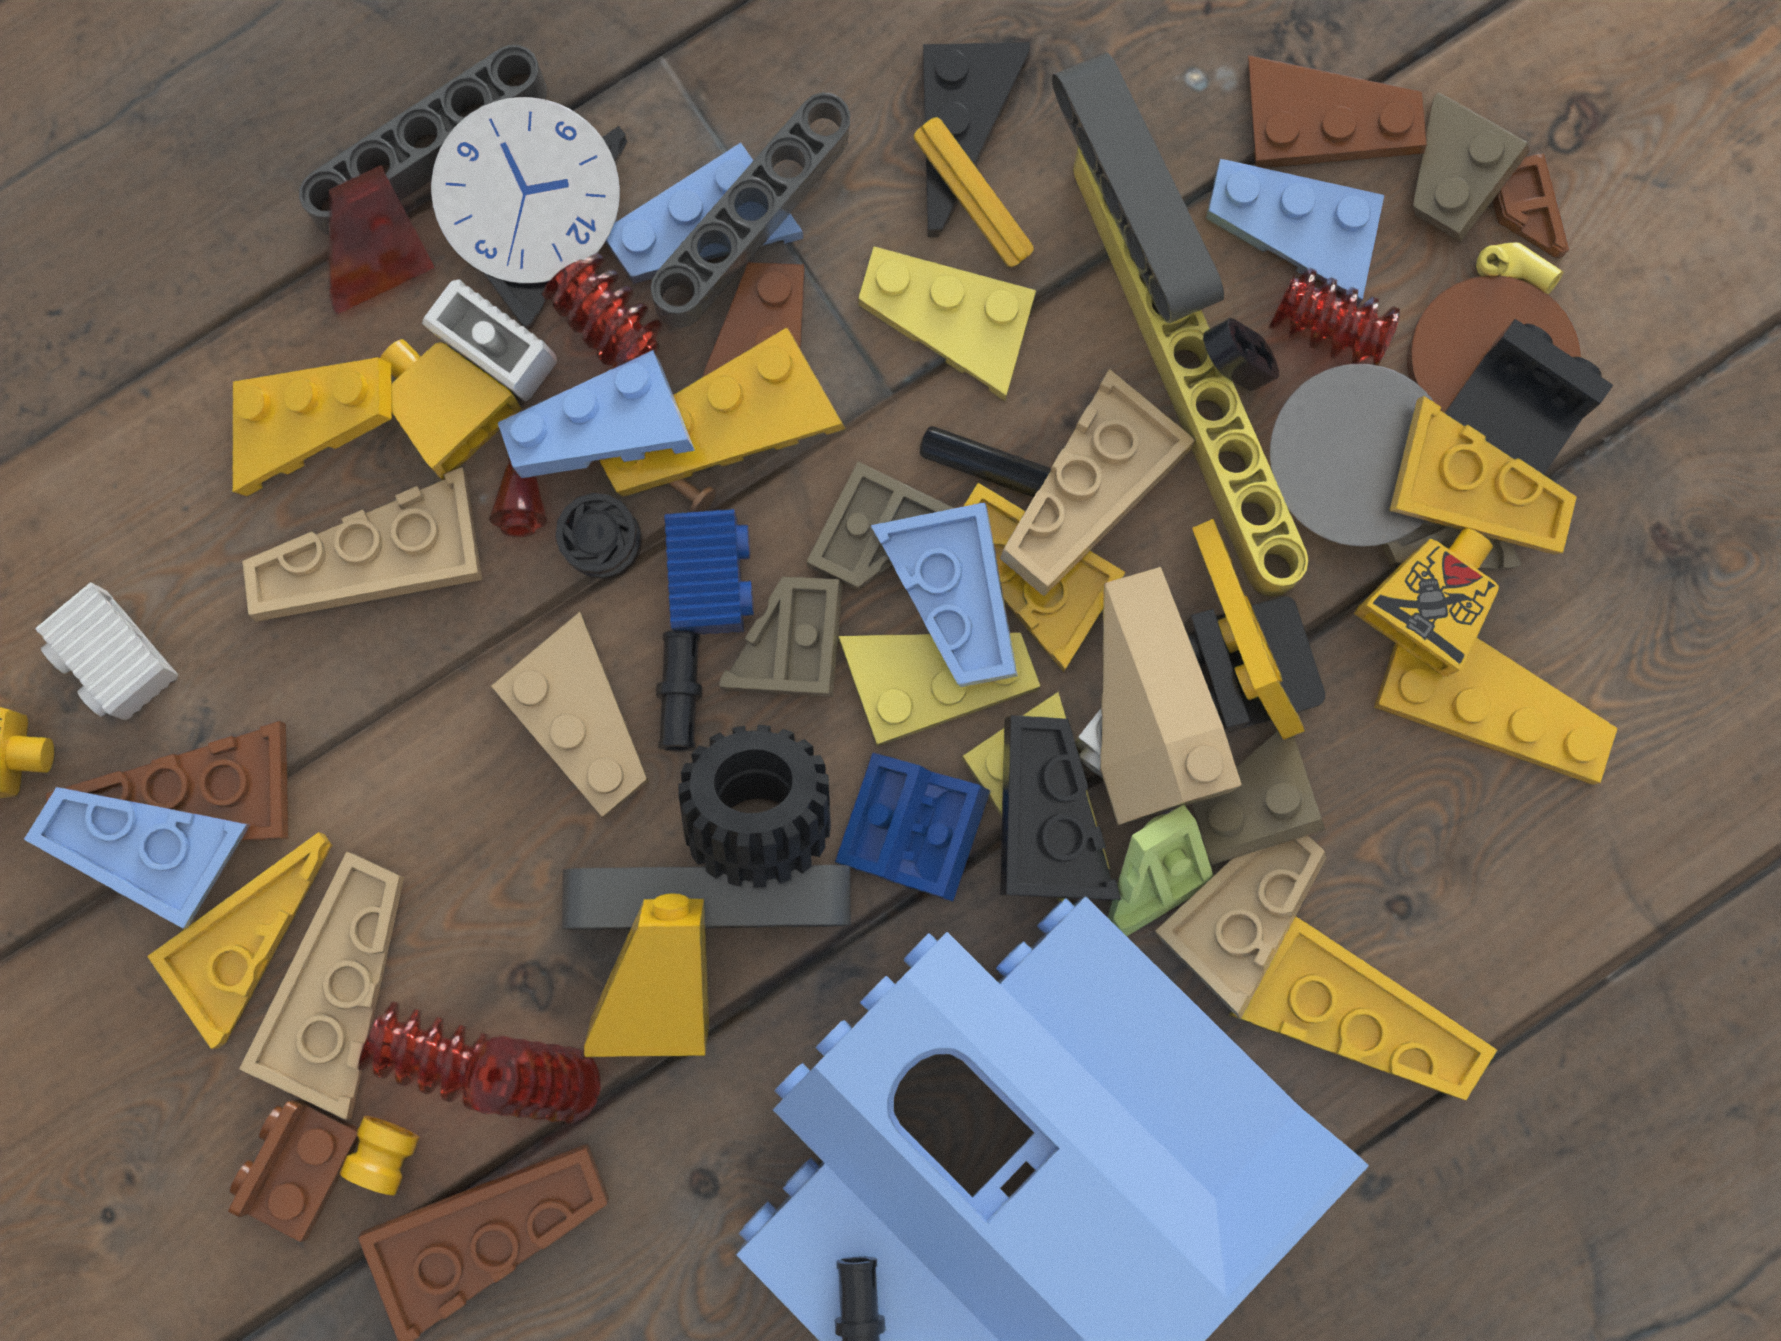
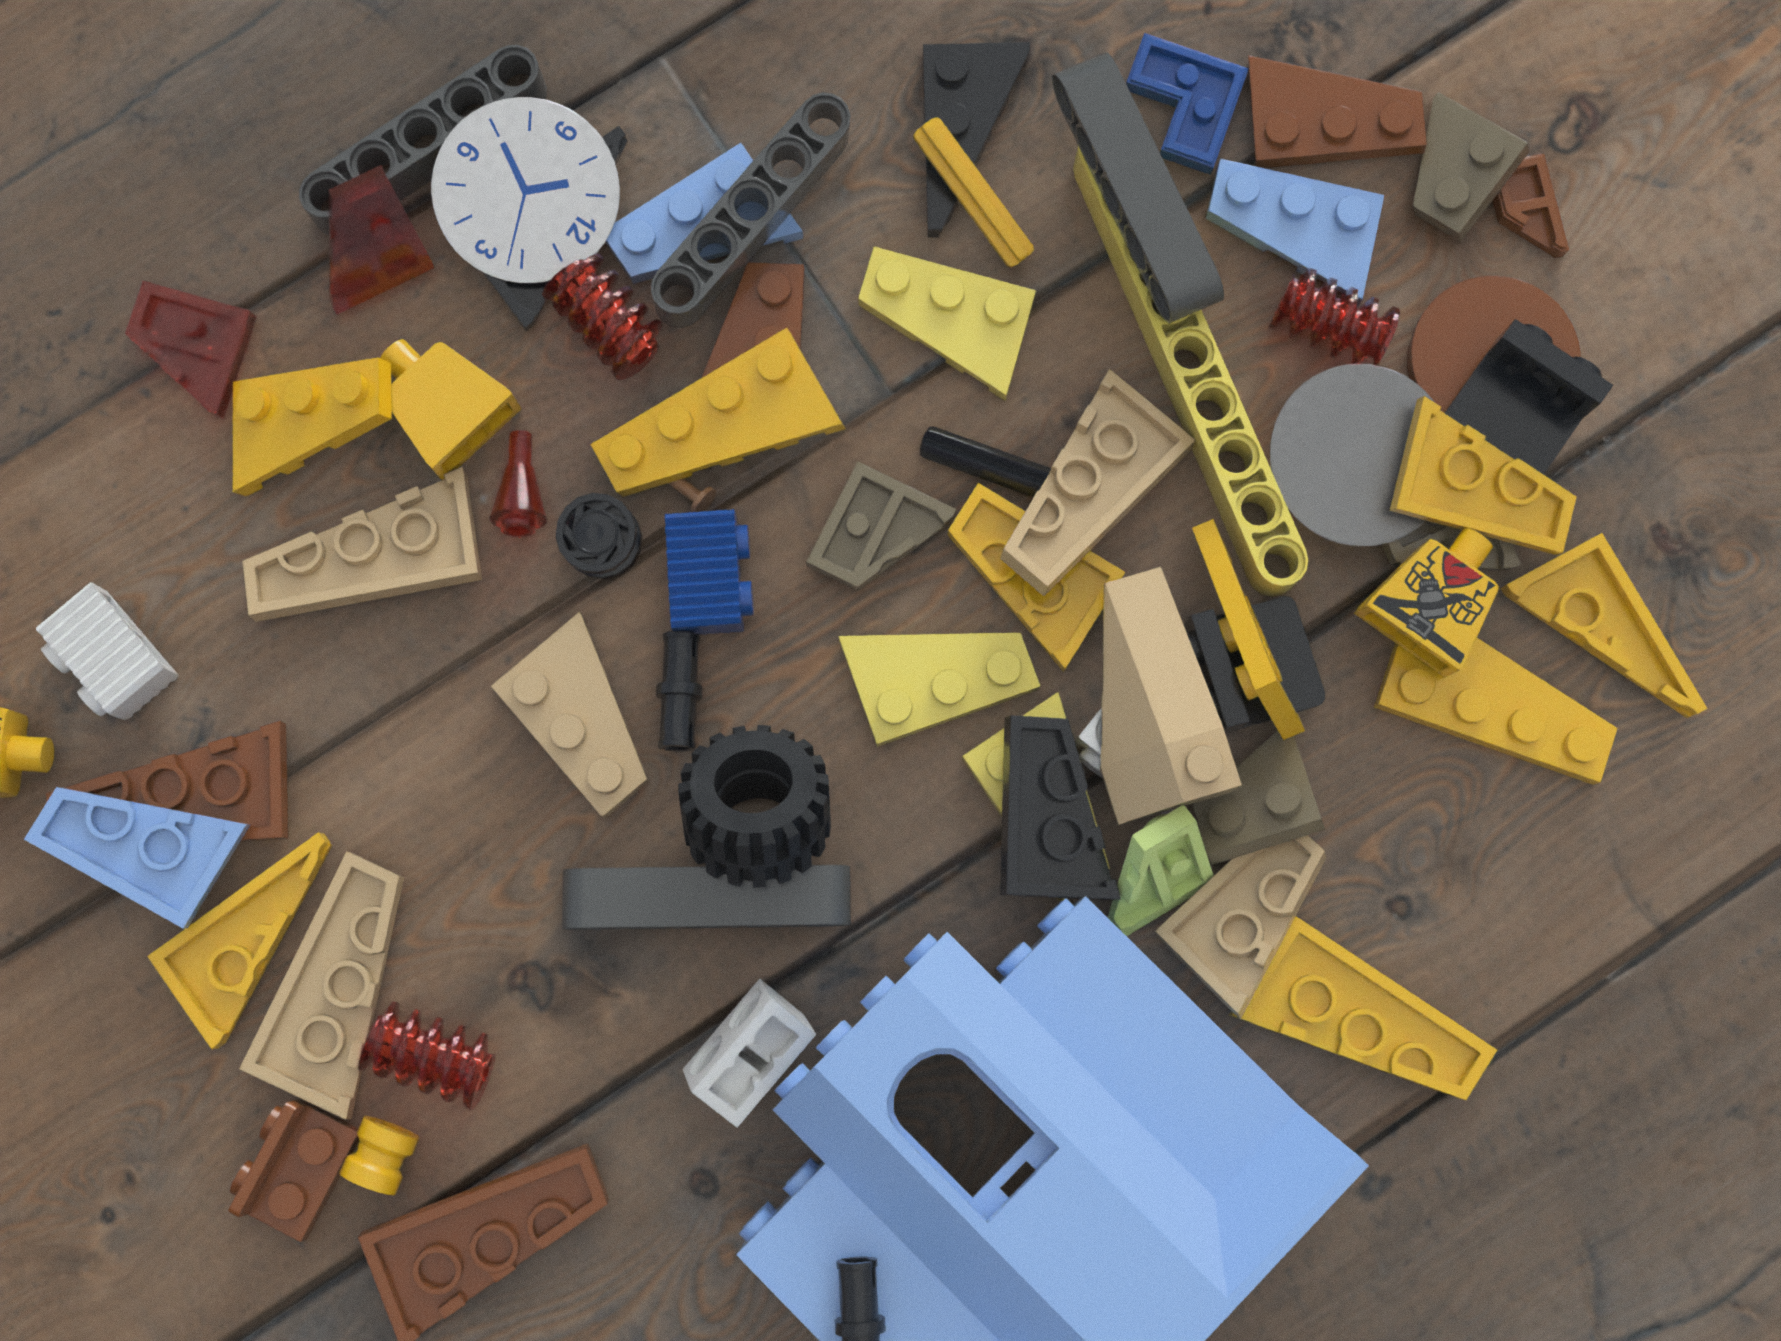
white brick [422,279,557,402] -> none
clear red piece [464,1036,601,1124] -> none
light blue wing [498,350,695,478] -> none
yellow slope [584,893,709,1057] -> none
dark tan wing [719,576,843,697] -> none
blue slope [835,753,990,902] -> none
light blue wing [871,502,1018,687] -> none
black beam [1203,318,1279,391] -> none
light yellow arm [1476,243,1563,294] -> none
none -> clear red wing [125,281,257,419]
none -> white brick [682,979,816,1128]
none -> blue tile [1126,33,1249,175]
none -> yellow wing [1501,533,1708,718]

